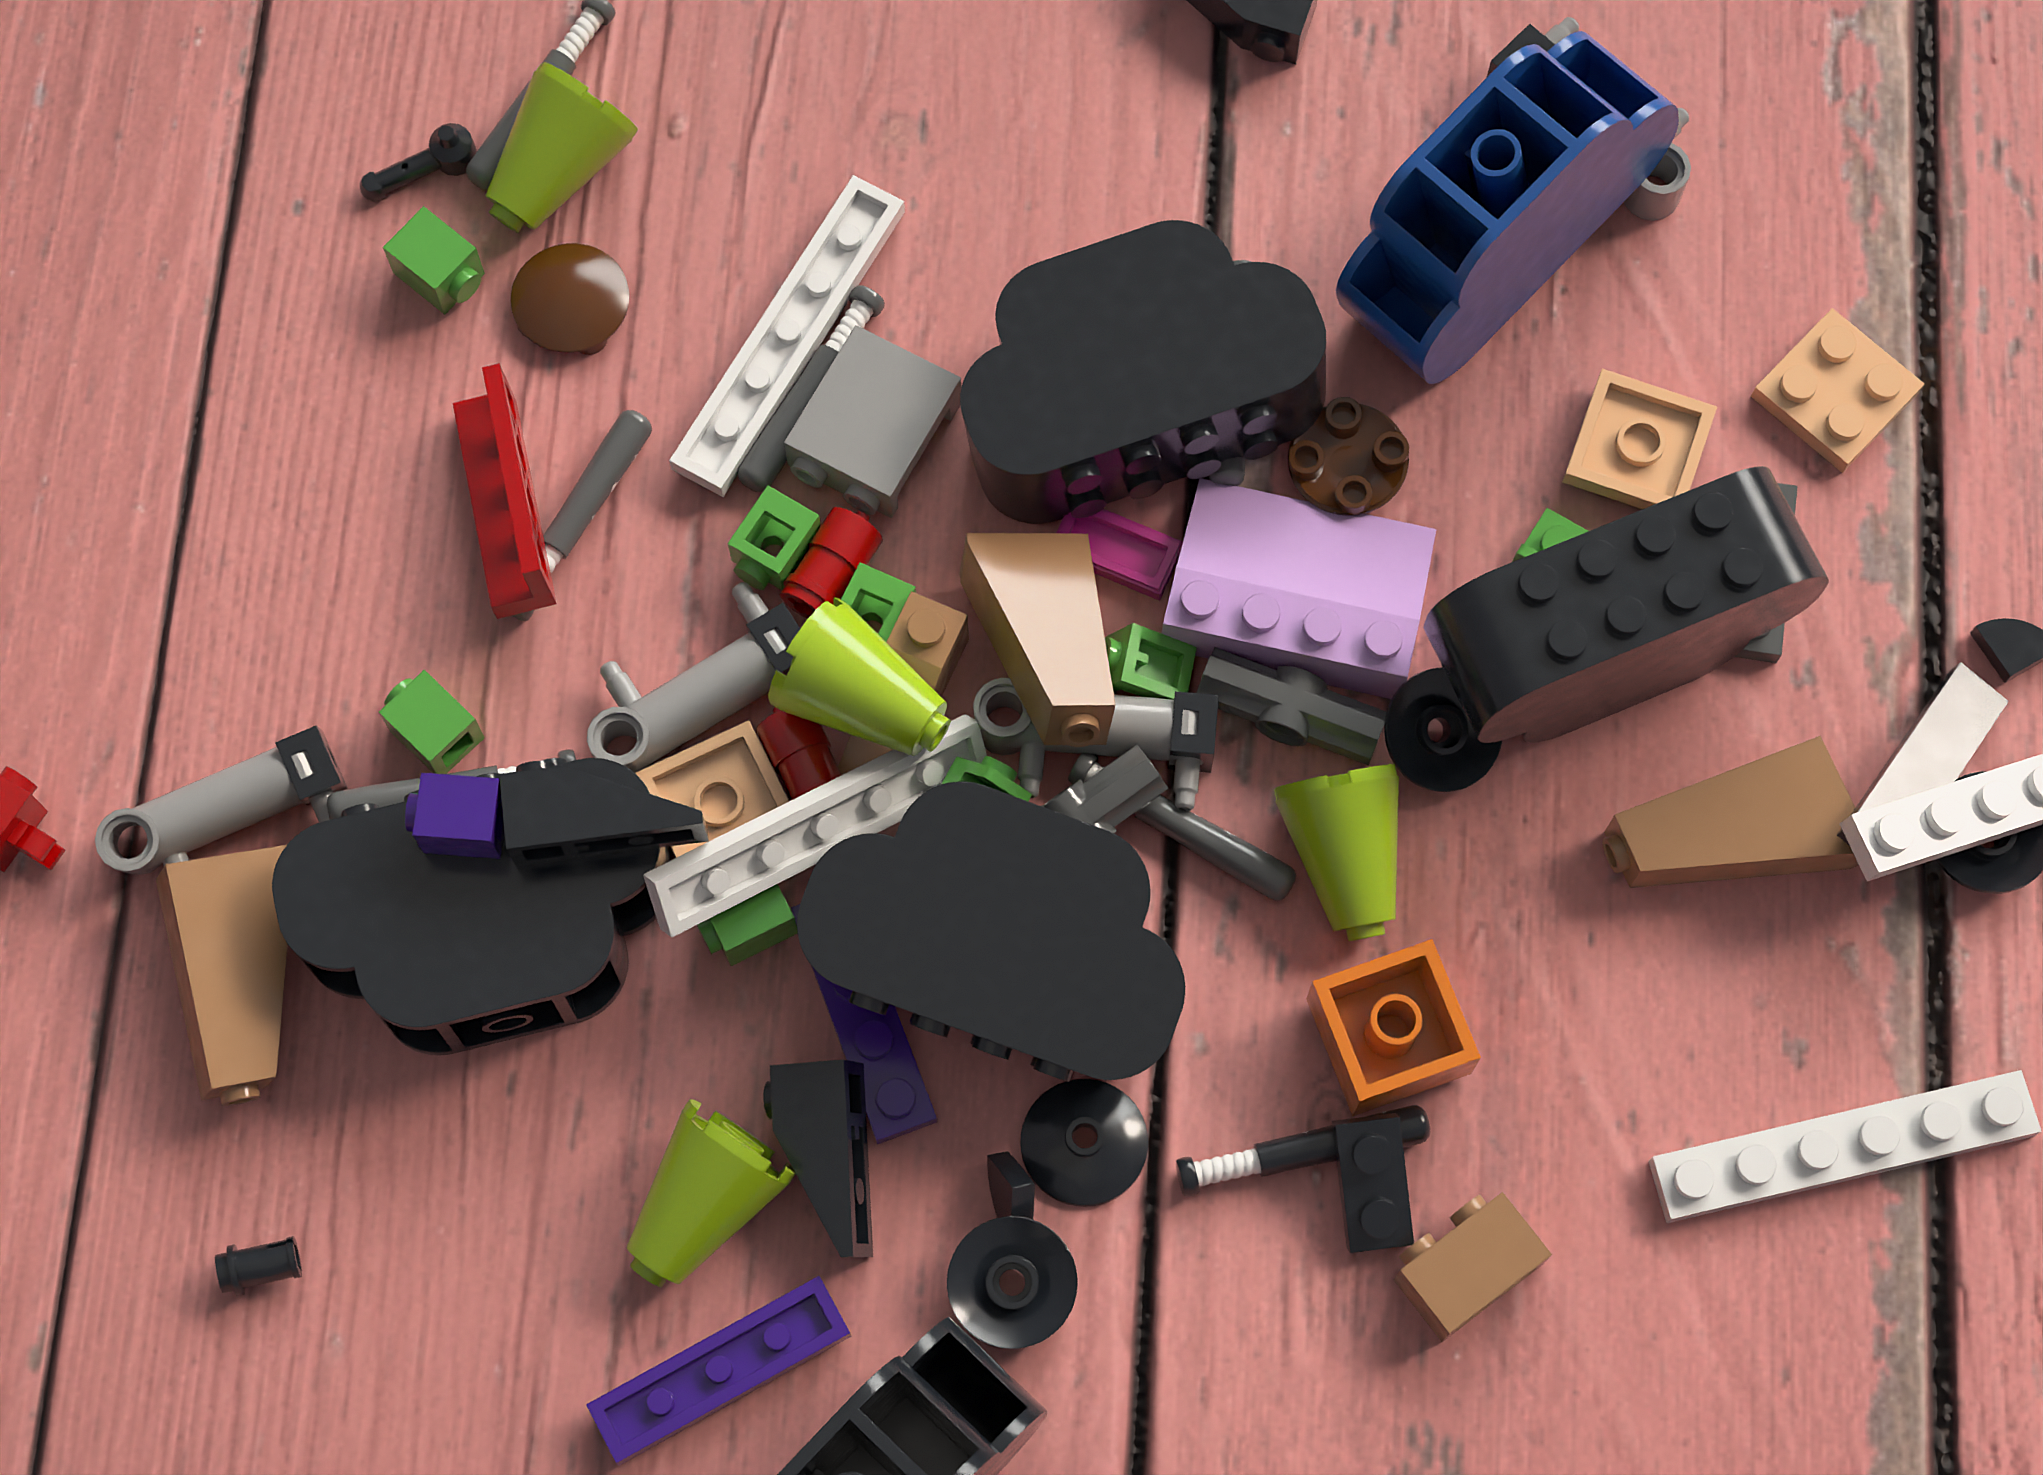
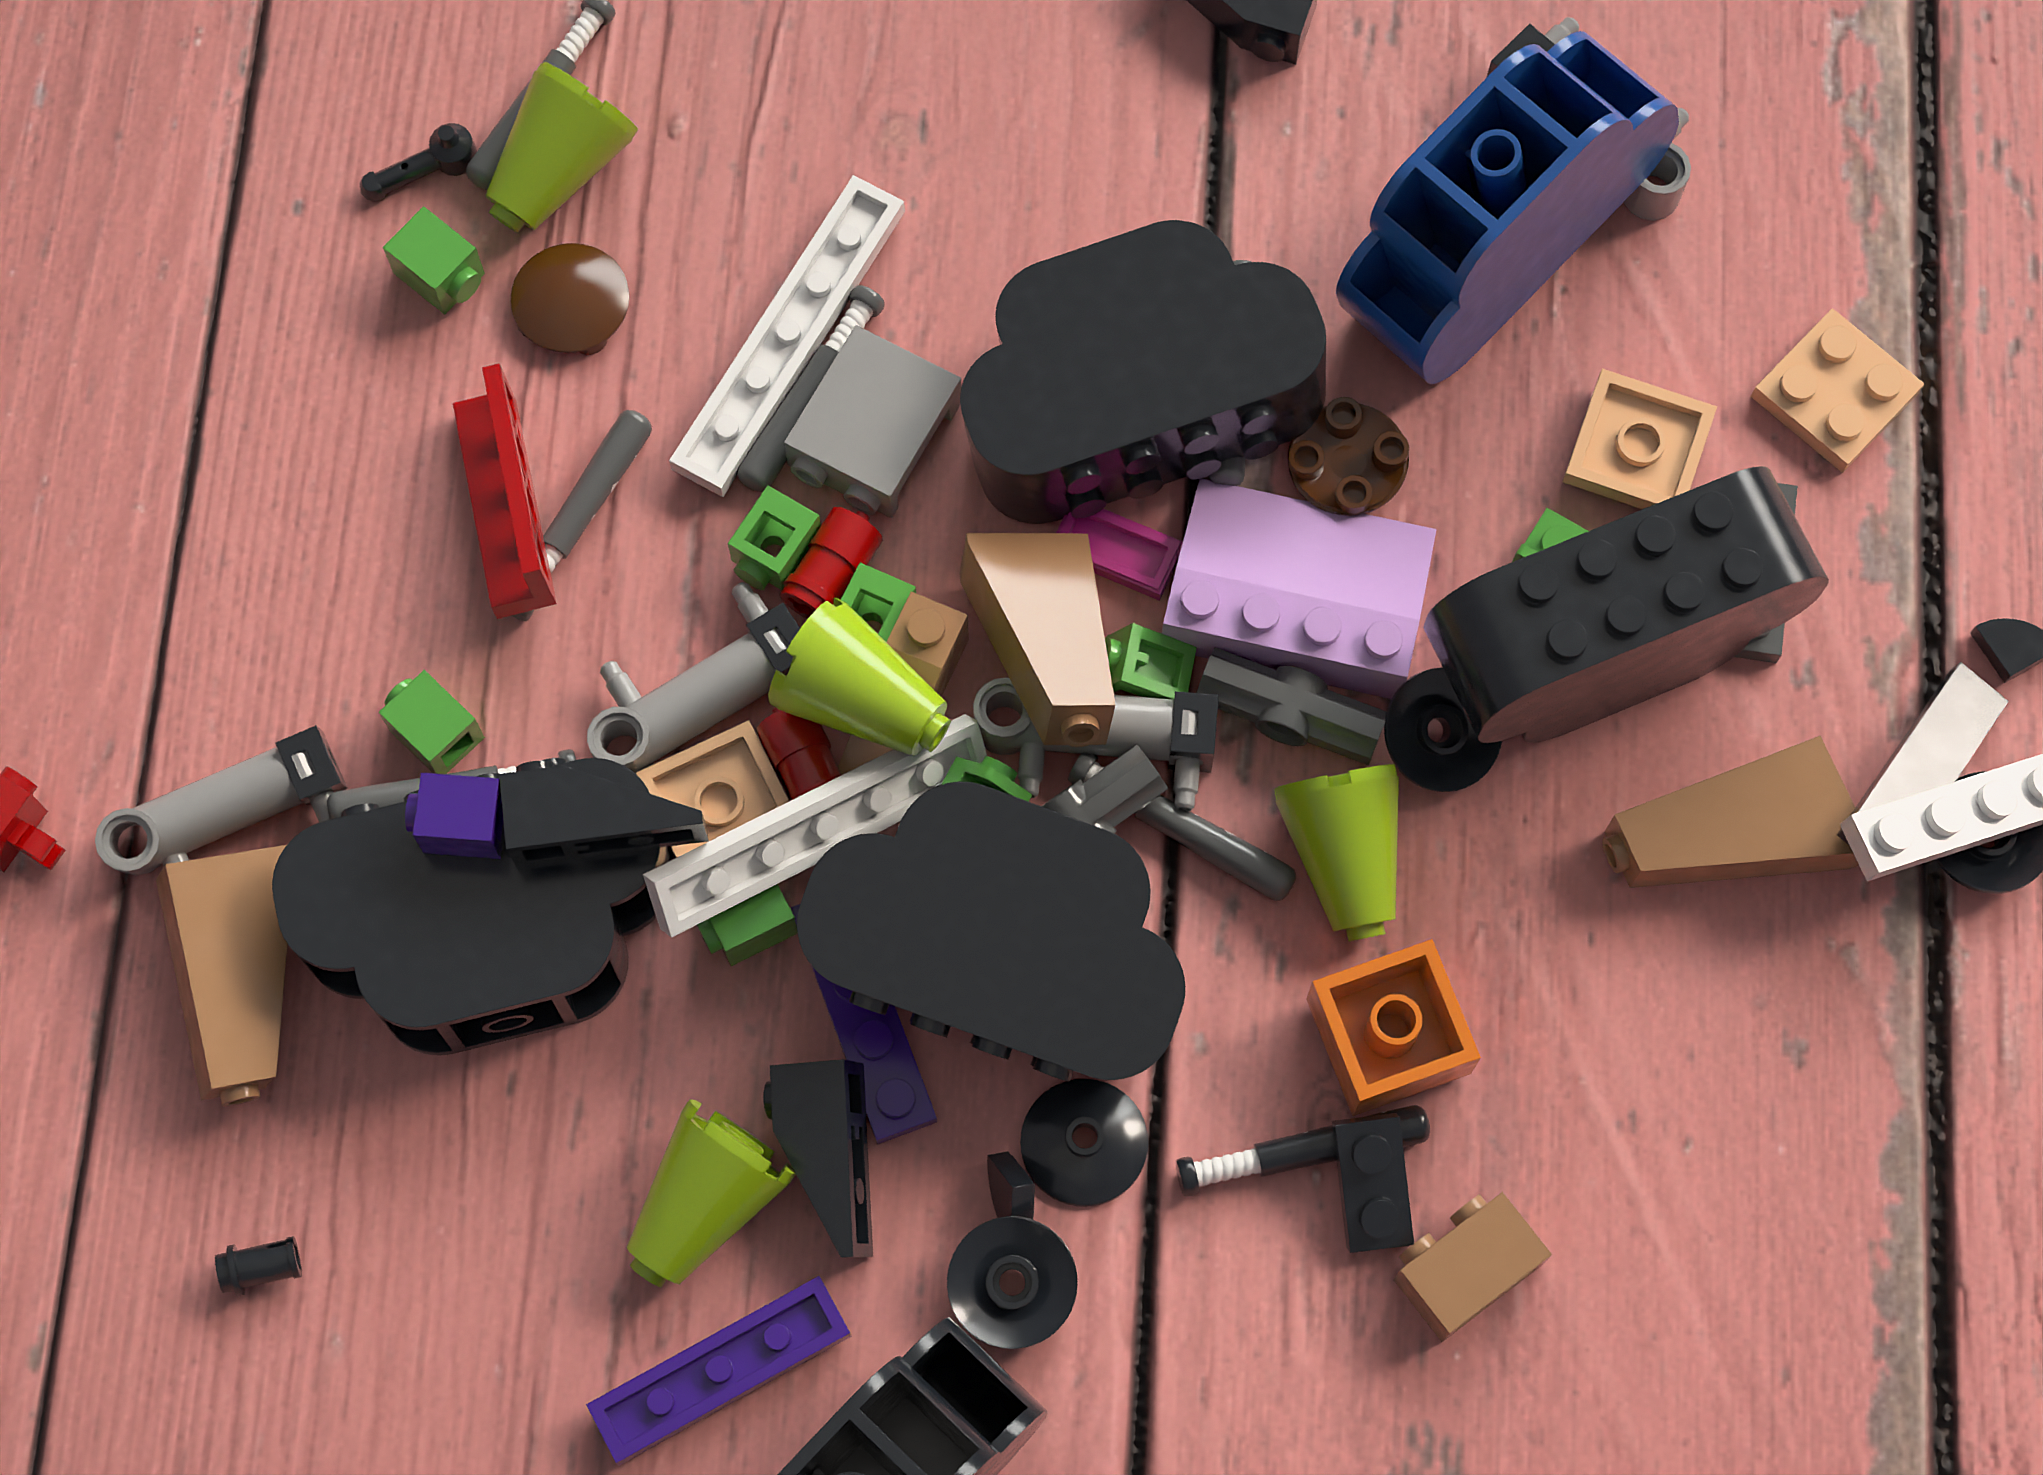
white plate [1648,1070,2042,1223] -> none

